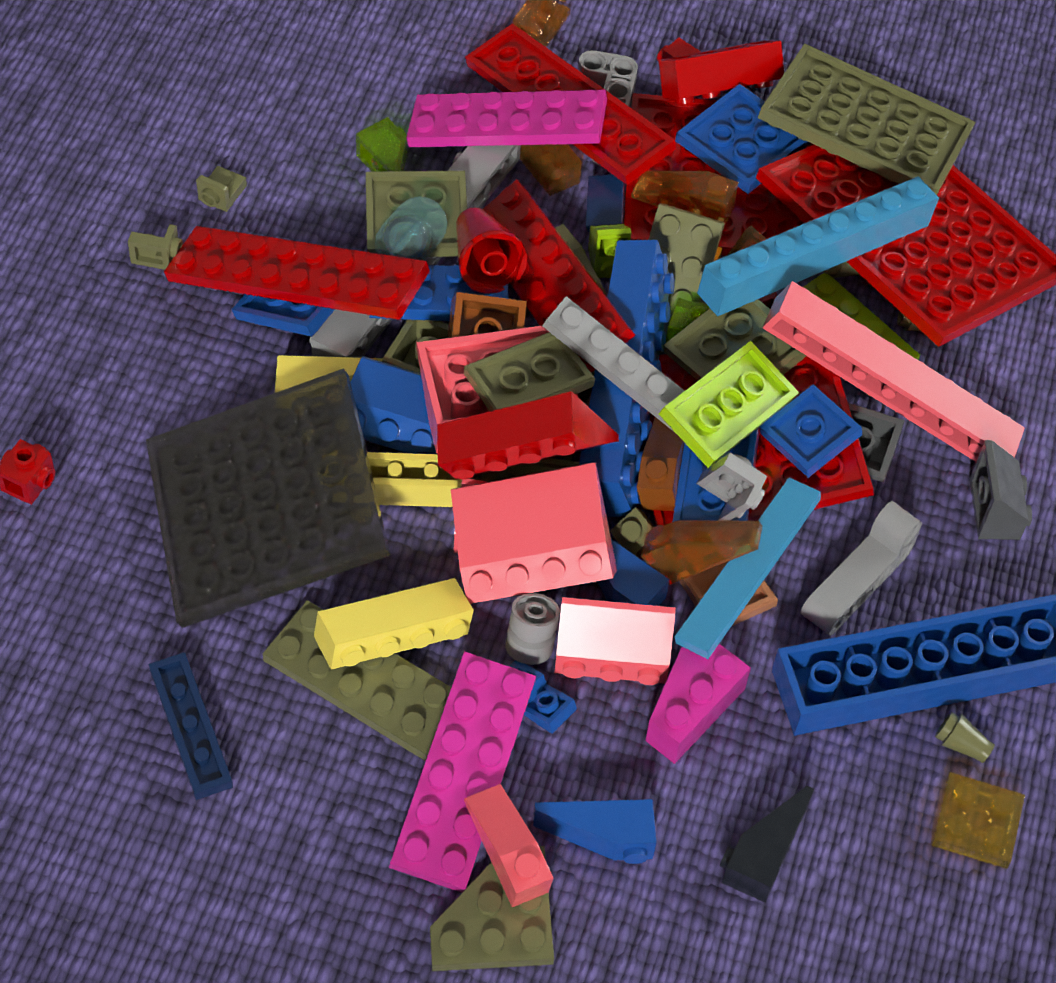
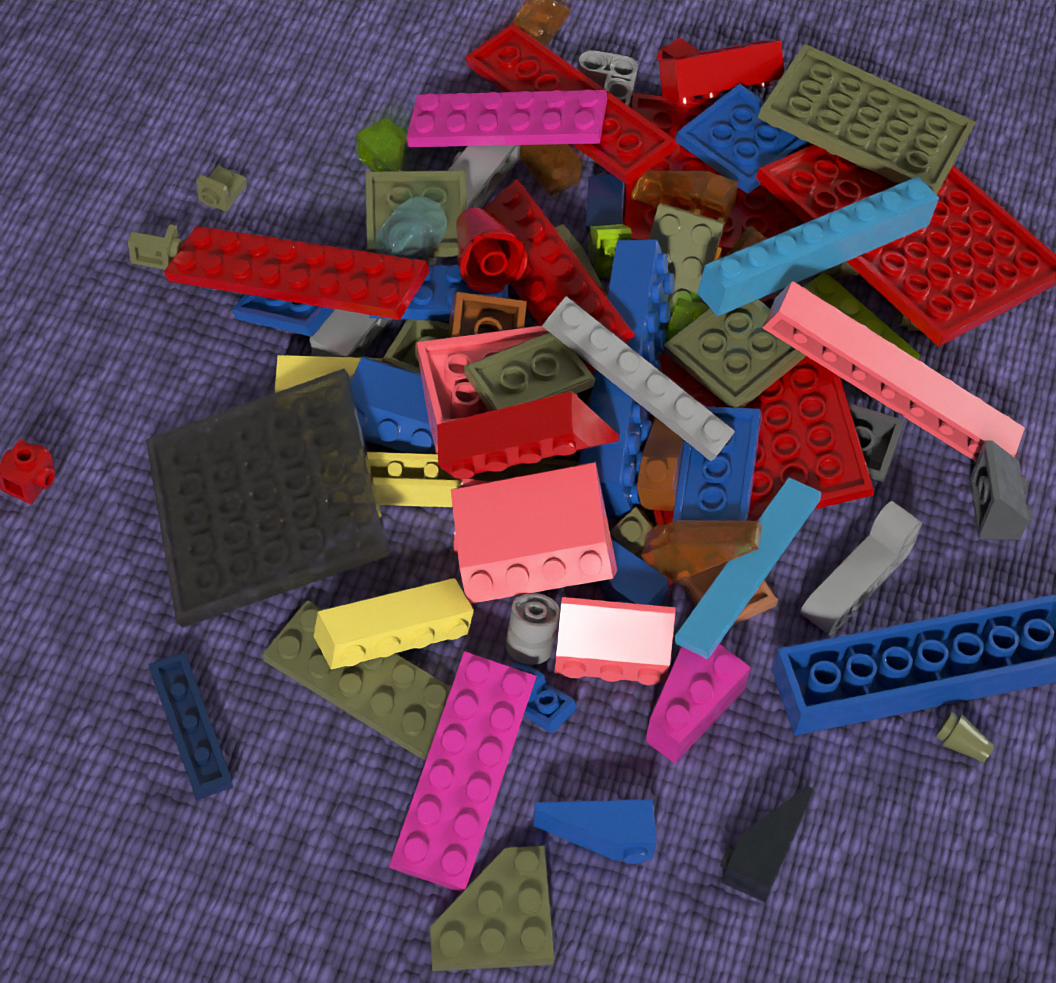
coral slope [464,784,554,907] -> none
lime plate [658,341,799,468] -> none
light grey bracket [696,453,767,524] -> none
blue plate [759,384,862,478] -> none
clear yellow plate [931,772,1025,869] -> none

